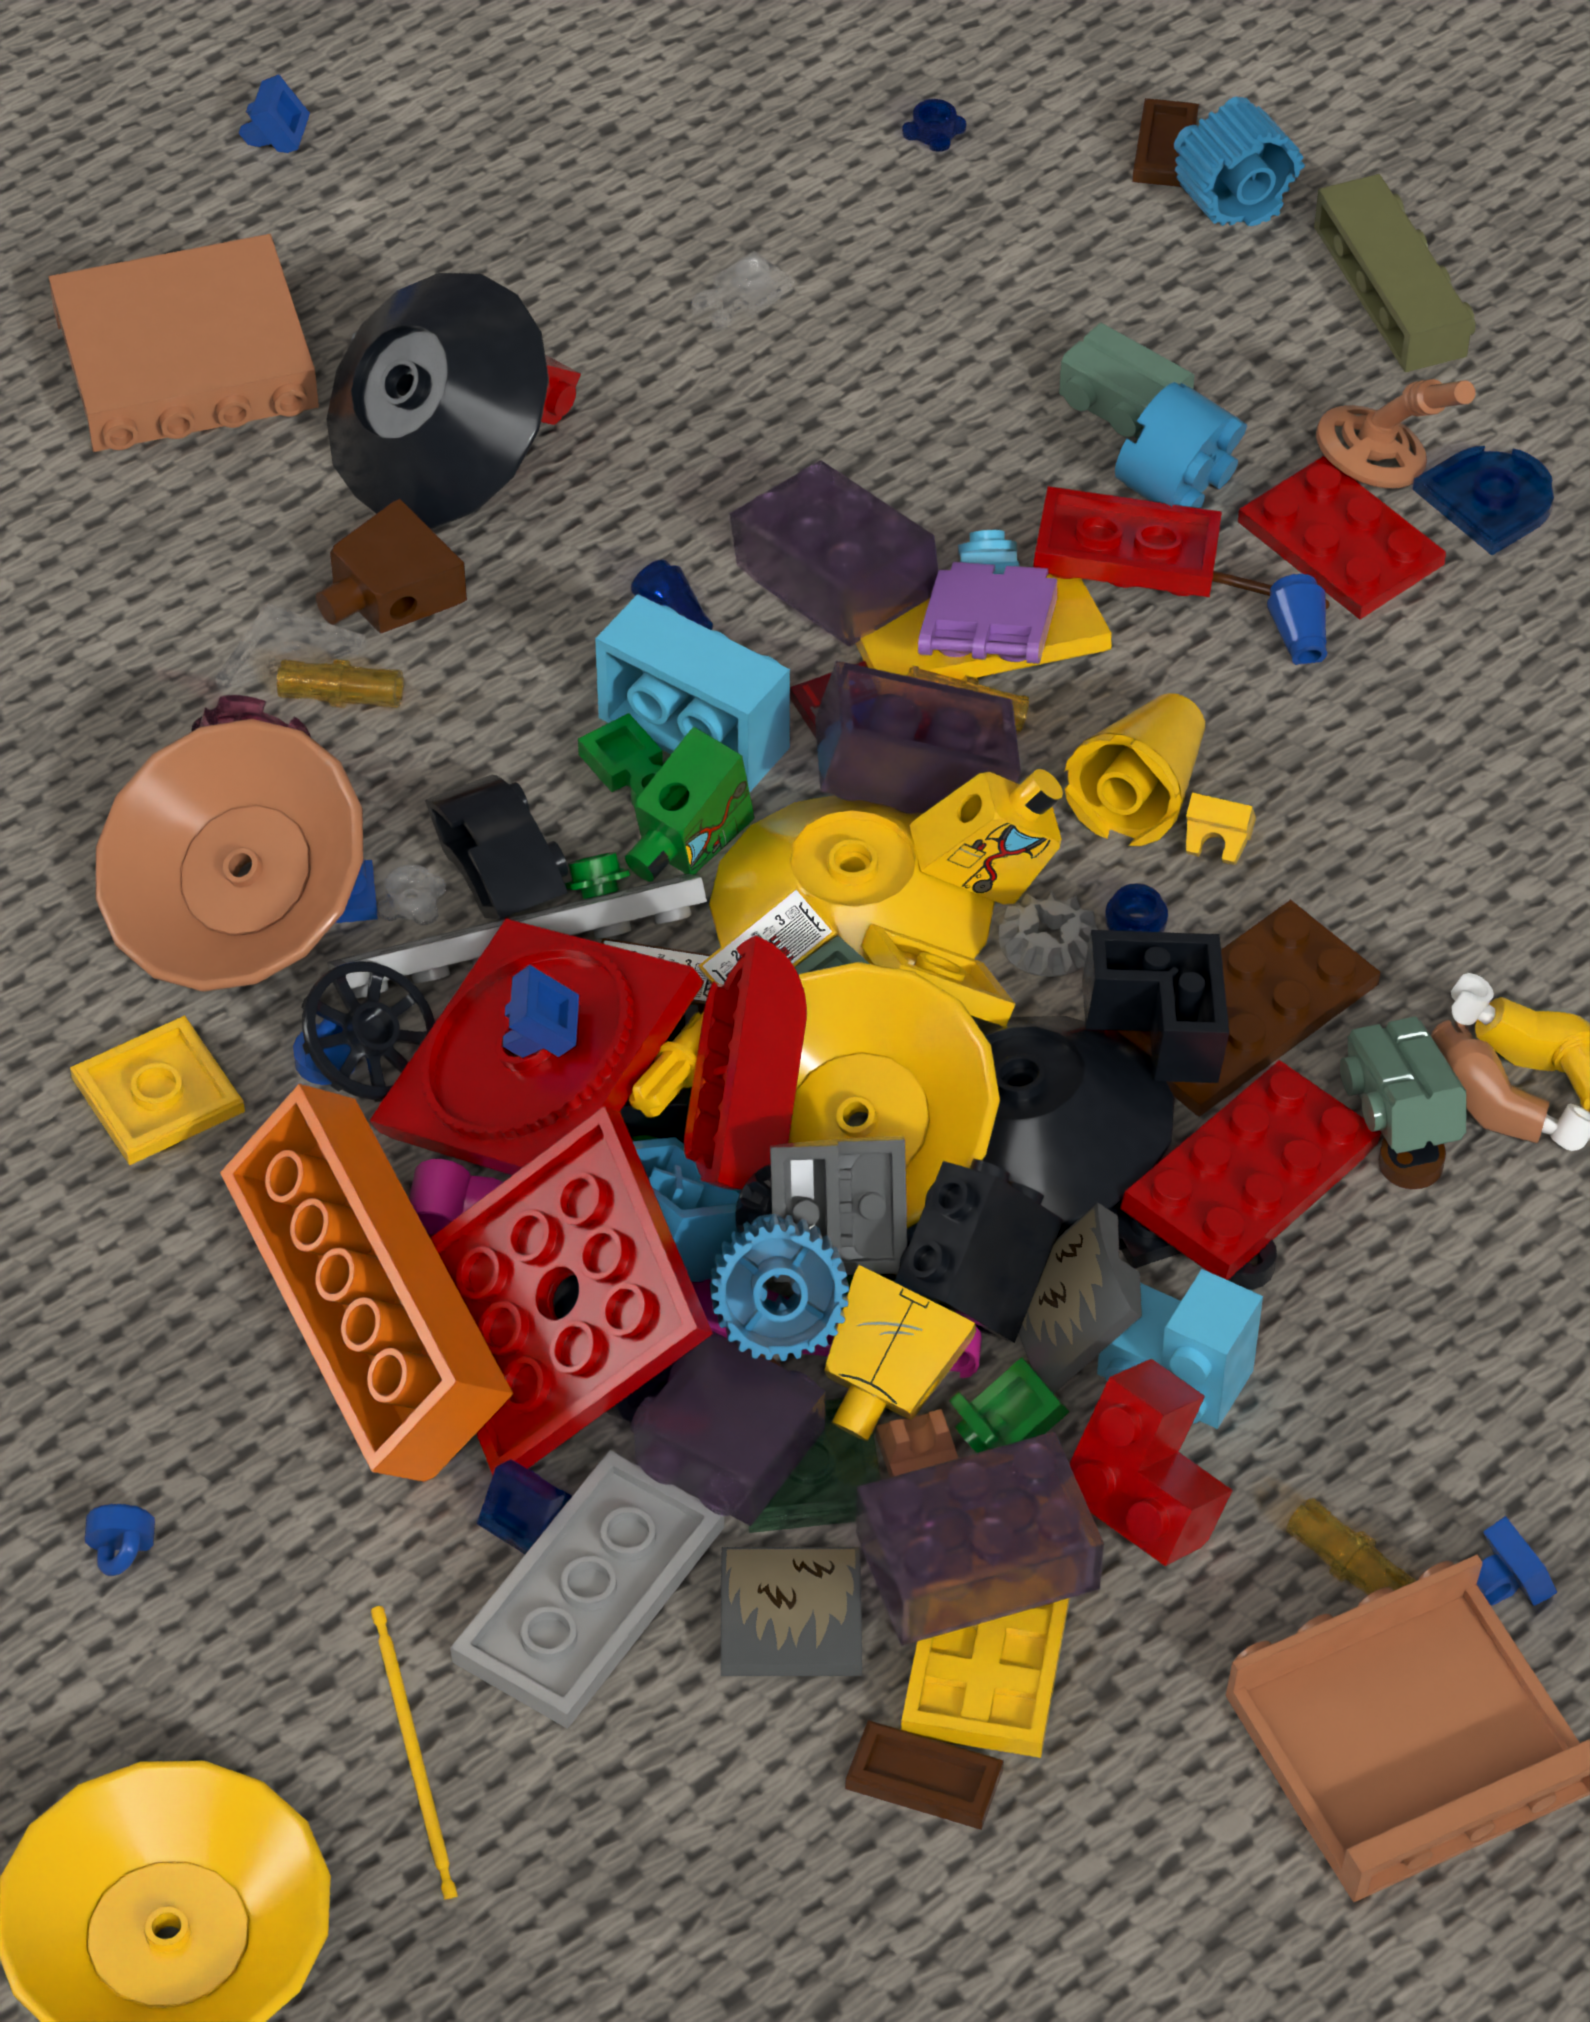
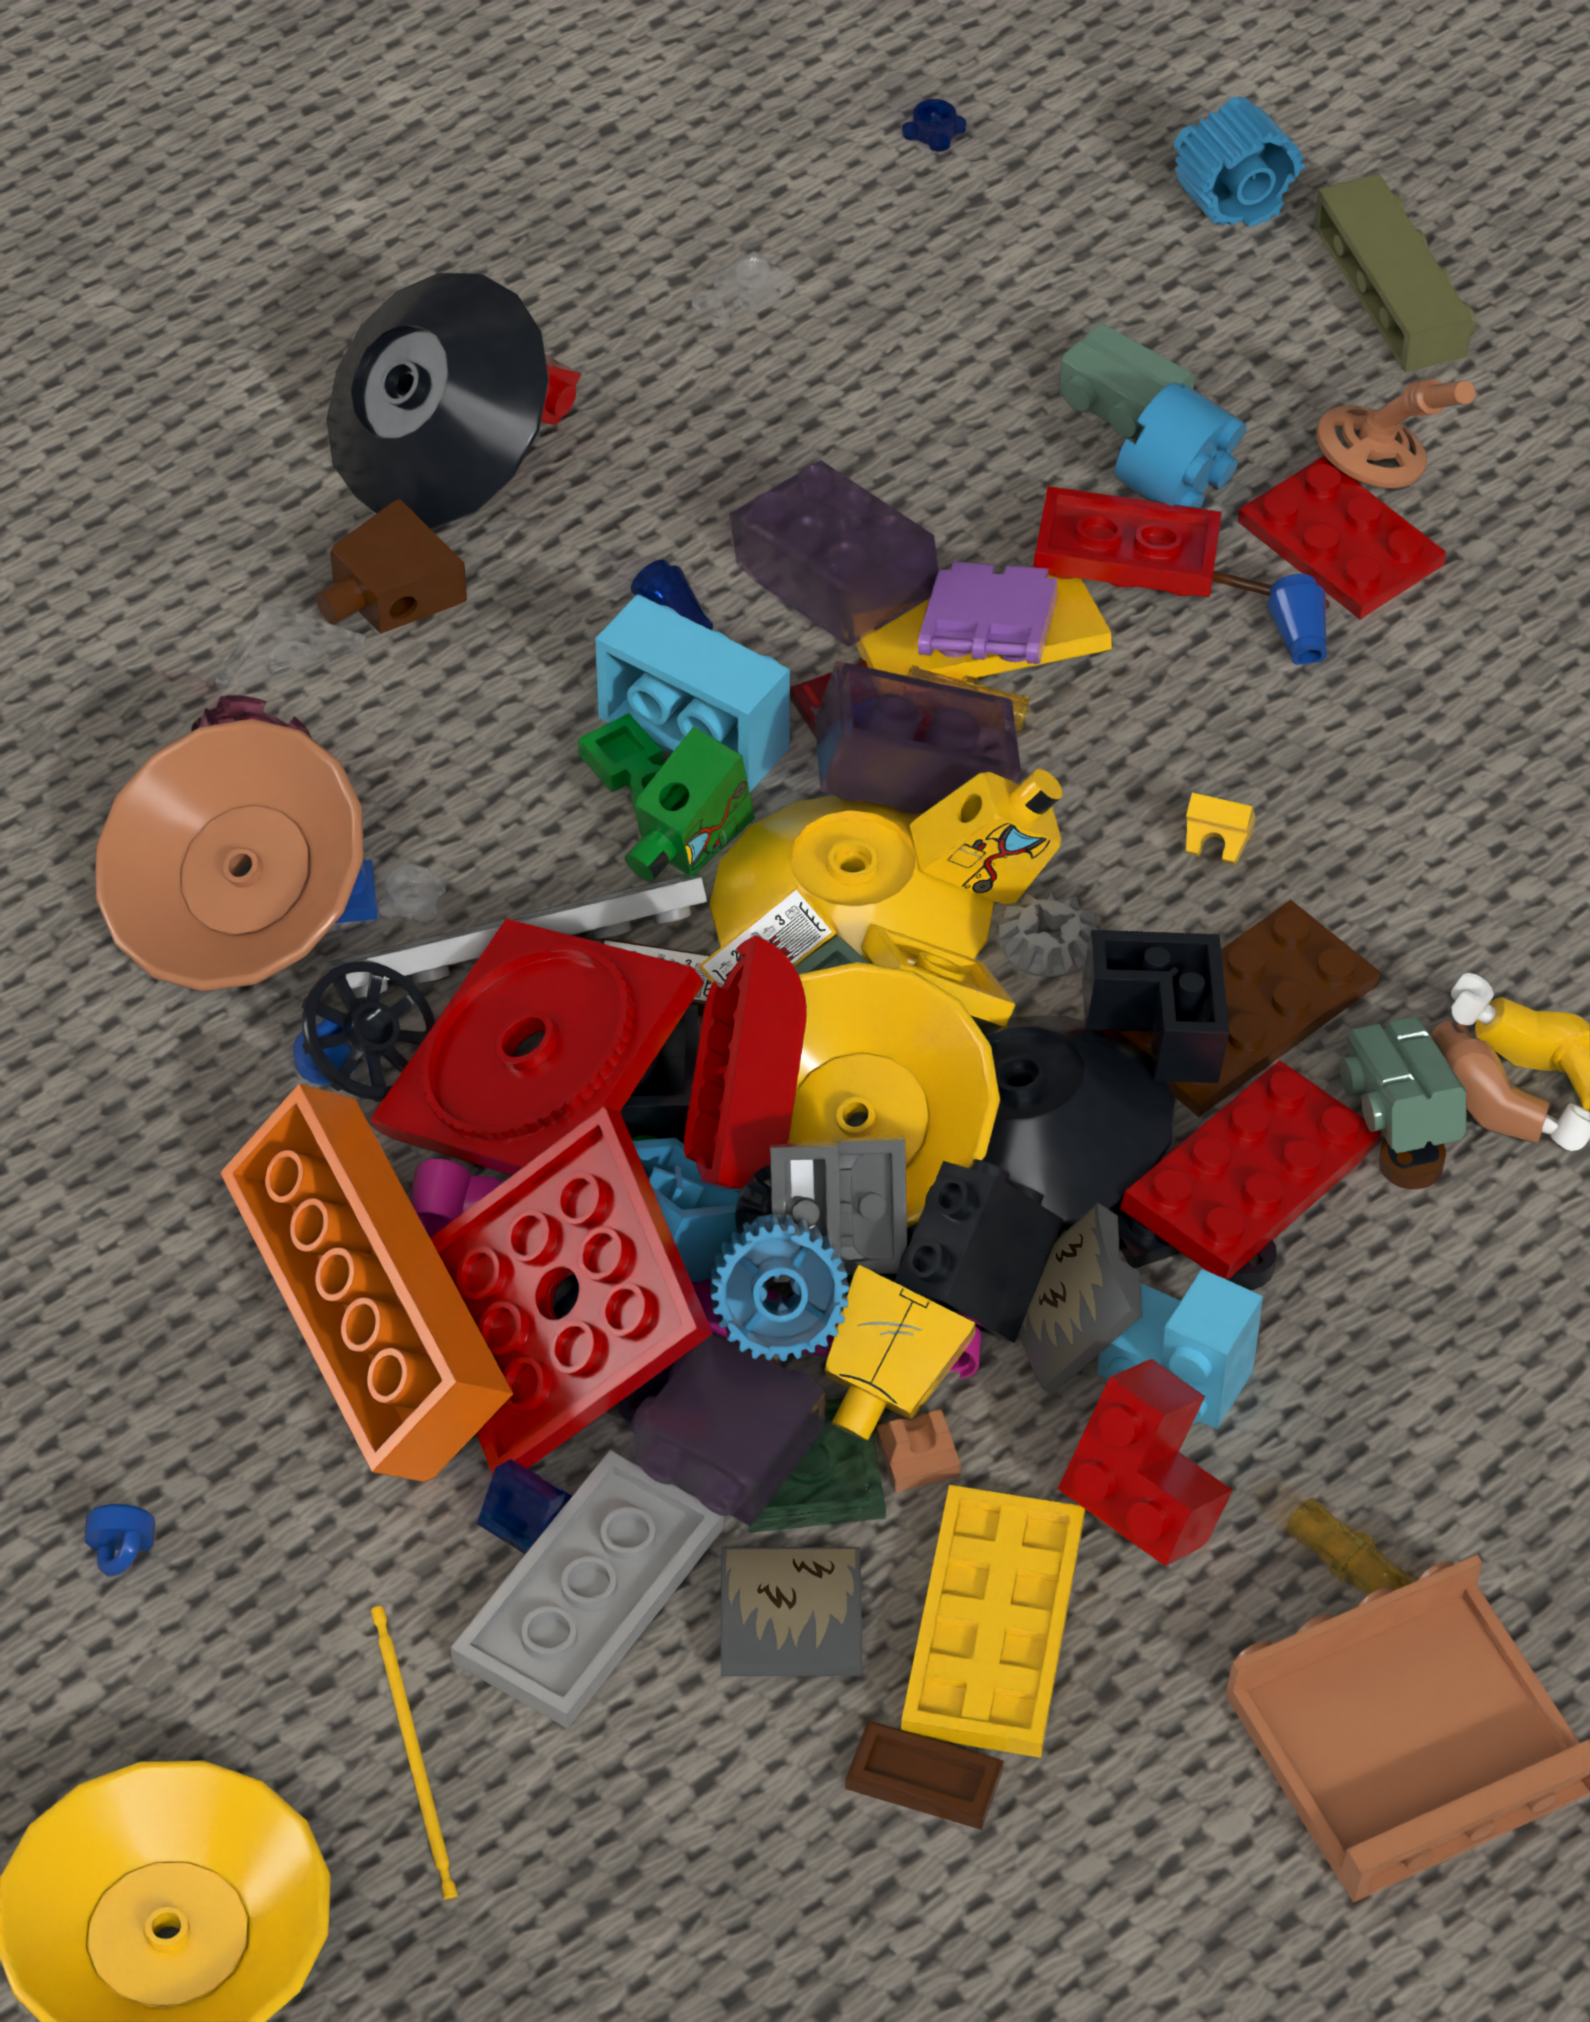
nougat panel [48,234,319,452] -> none
yellow tile [70,1015,245,1166] -> none
blue tile [239,75,310,153] -> none
clear yellow pin [277,659,404,709] -> none
black brick [425,775,568,919] -> none
blue tile [503,965,579,1058] -> none
green plate [564,852,630,899] -> none
yellow axle [629,1012,704,1118] -> none
brick [856,1432,1104,1646] -> none
green bracket [949,1357,1070,1464] -> none
medium azure plate [958,530,1019,575] -> none
yellow cone [1064,693,1205,846] -> none
clear blue plate [1105,883,1168,932] -> none
reddish brown tile [1132,98,1199,187] -> none
clear blue tile [1413,446,1554,555] -> none
blue tile [1477,1516,1557,1606] -> none

